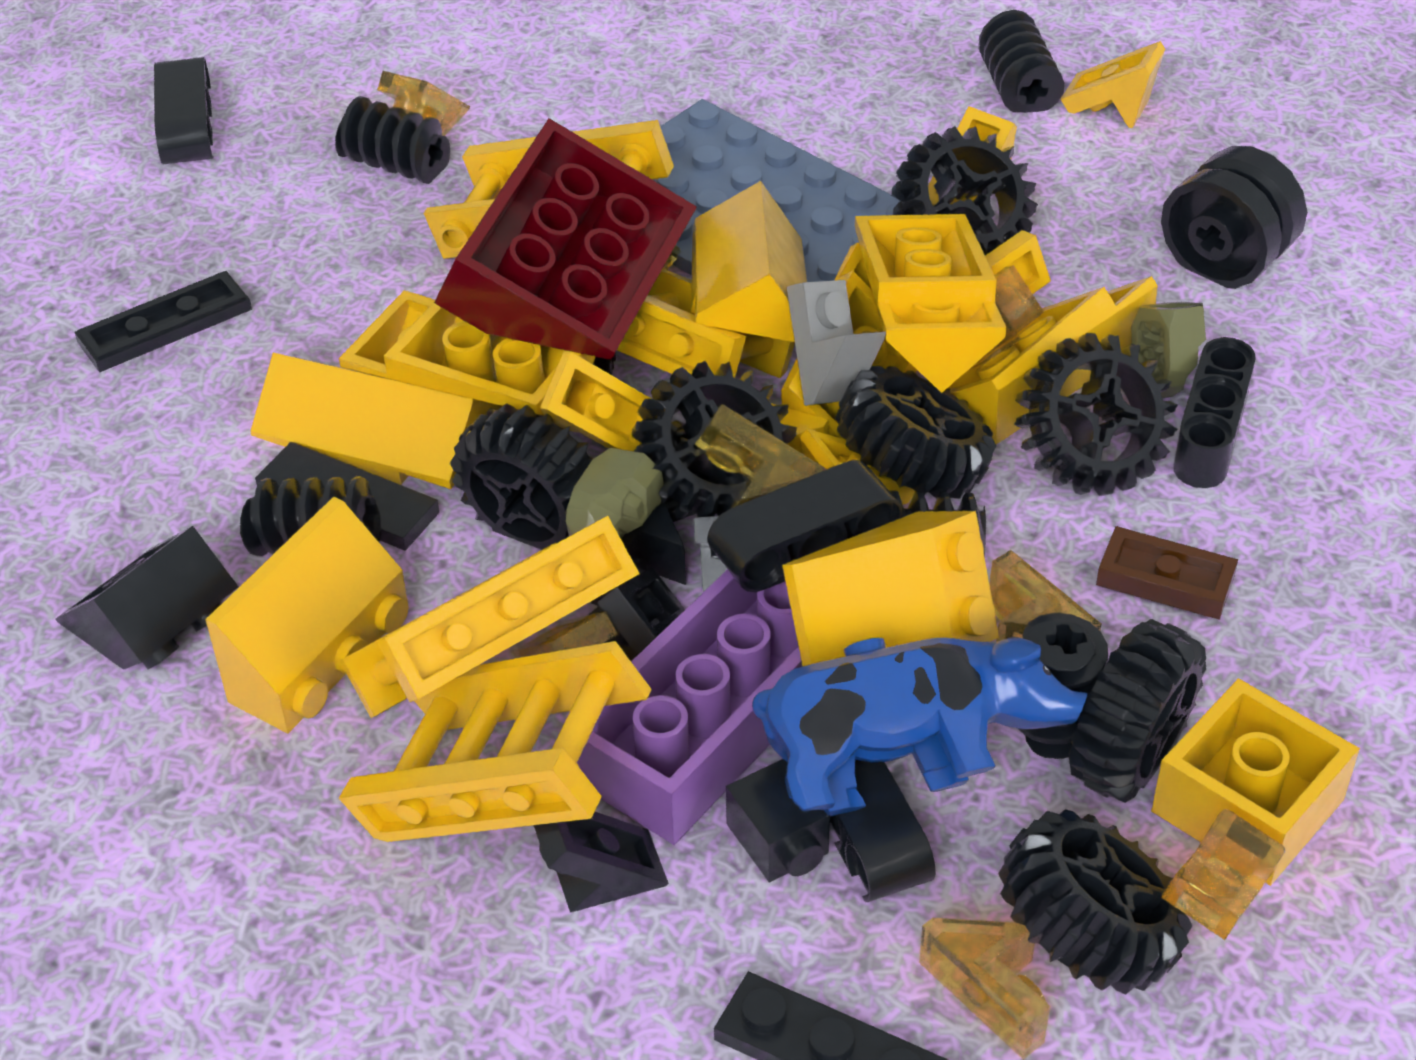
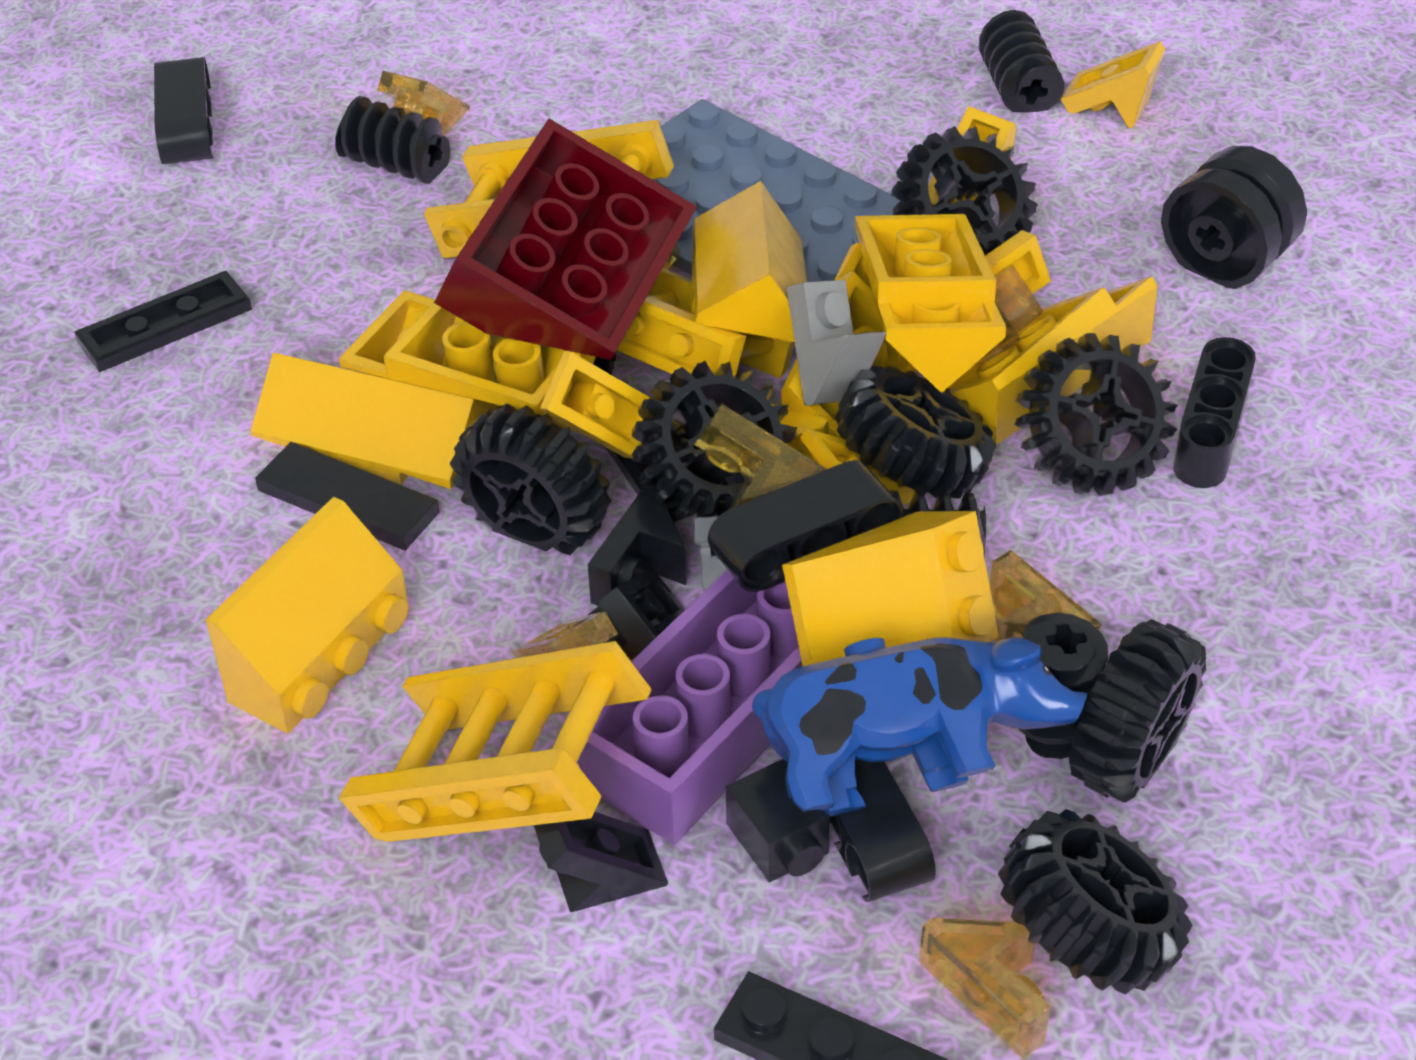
black slope [55,526,239,670] -> none
black piece [240,476,381,556] -> none
yellow fence [339,516,639,718] -> none
olive rock [565,448,664,539] -> none
reddish brown plate [1096,526,1239,620] -> none
olive rock [1131,302,1206,398] -> none
yellow brick [1151,678,1360,886] -> none
clear yellow slope [1161,809,1286,940] -> none

